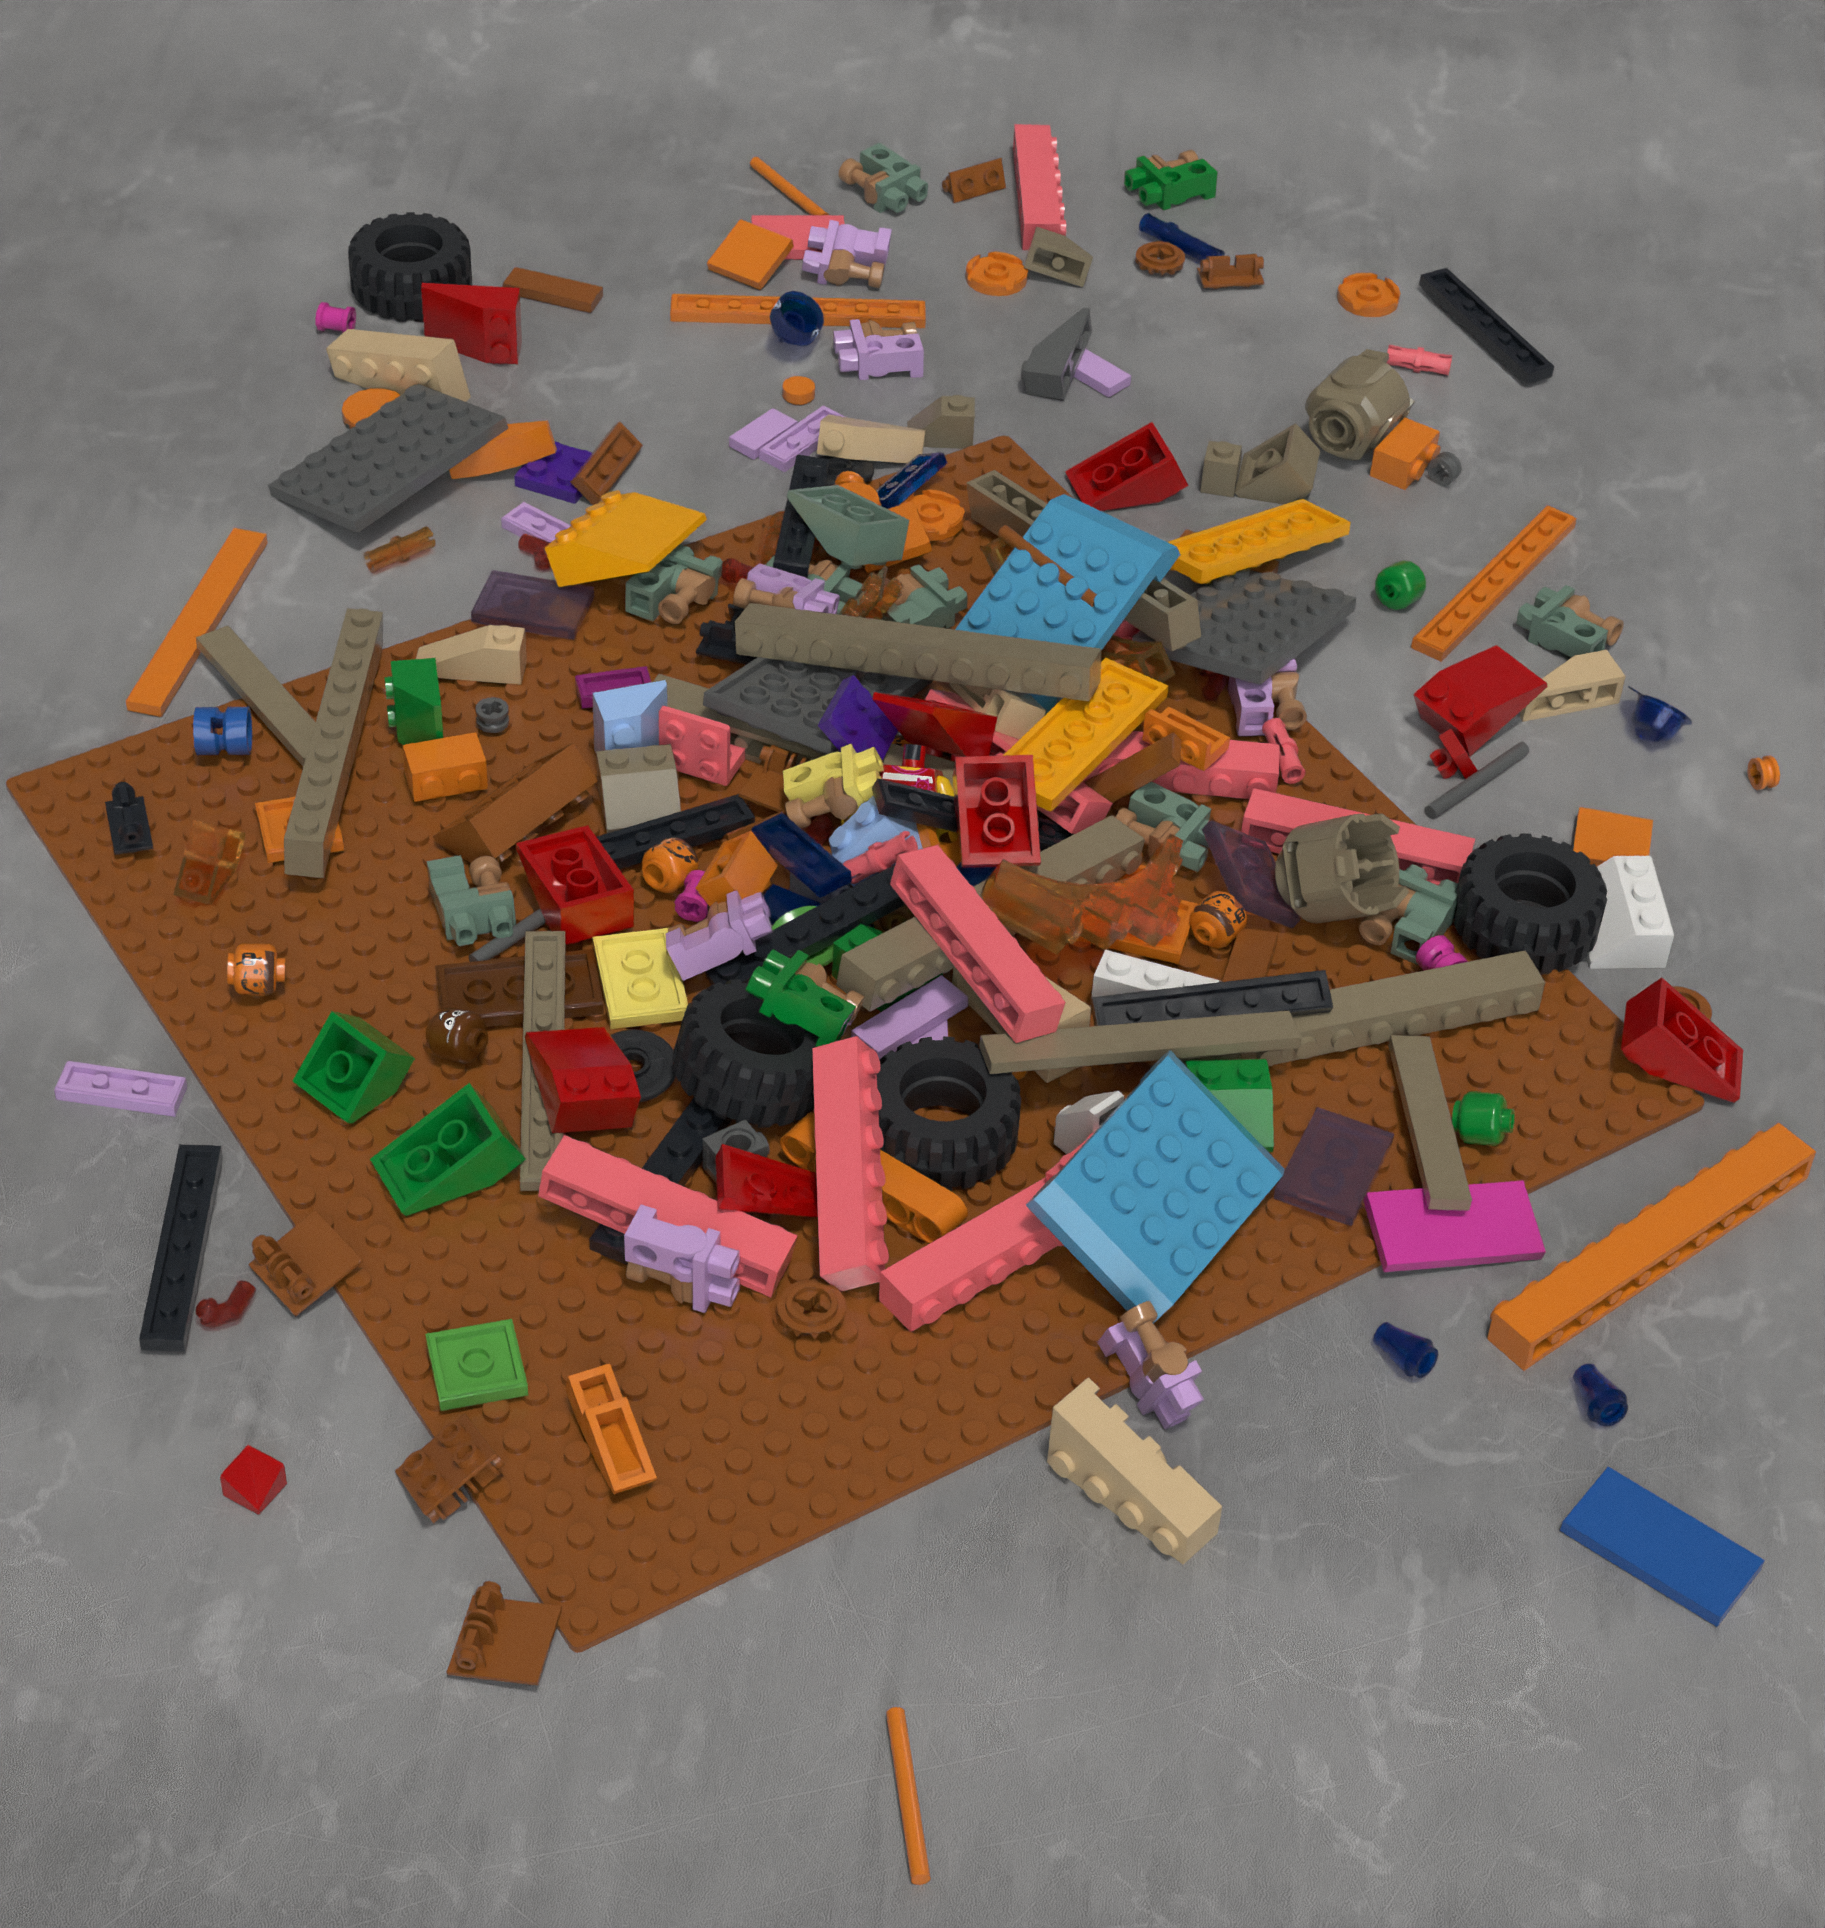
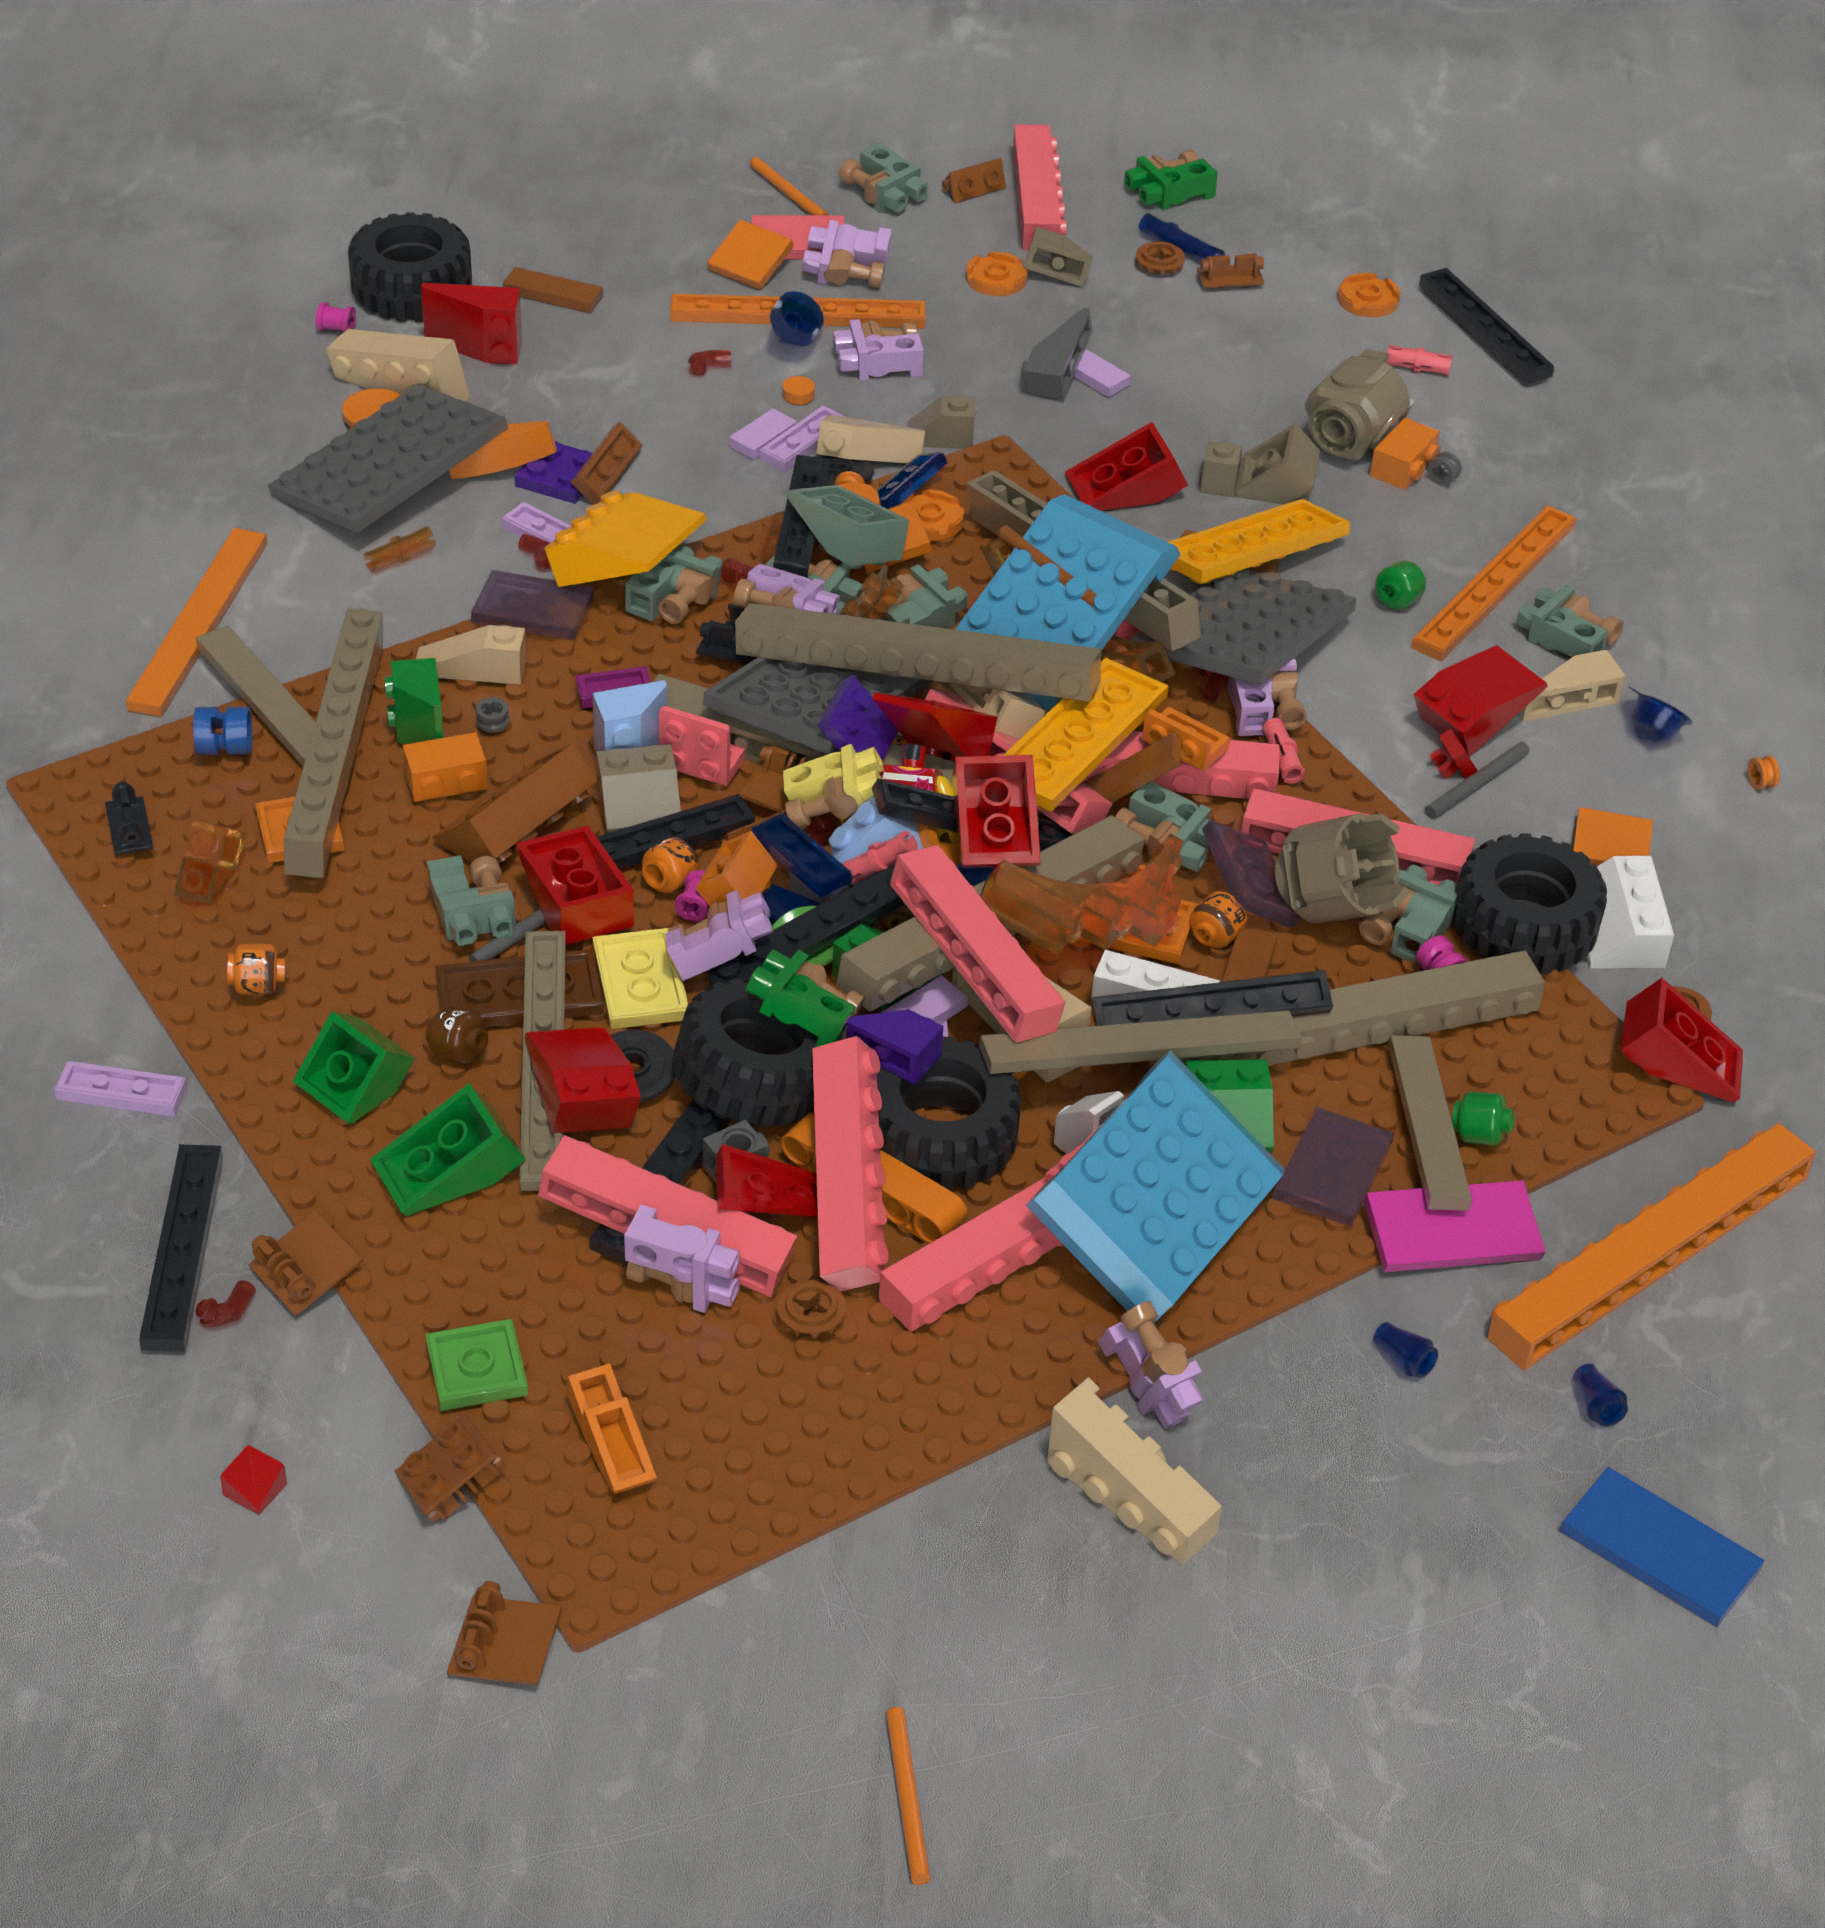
none -> clear red arm [688,350,731,375]
none -> dark purple slope [846,1009,944,1084]

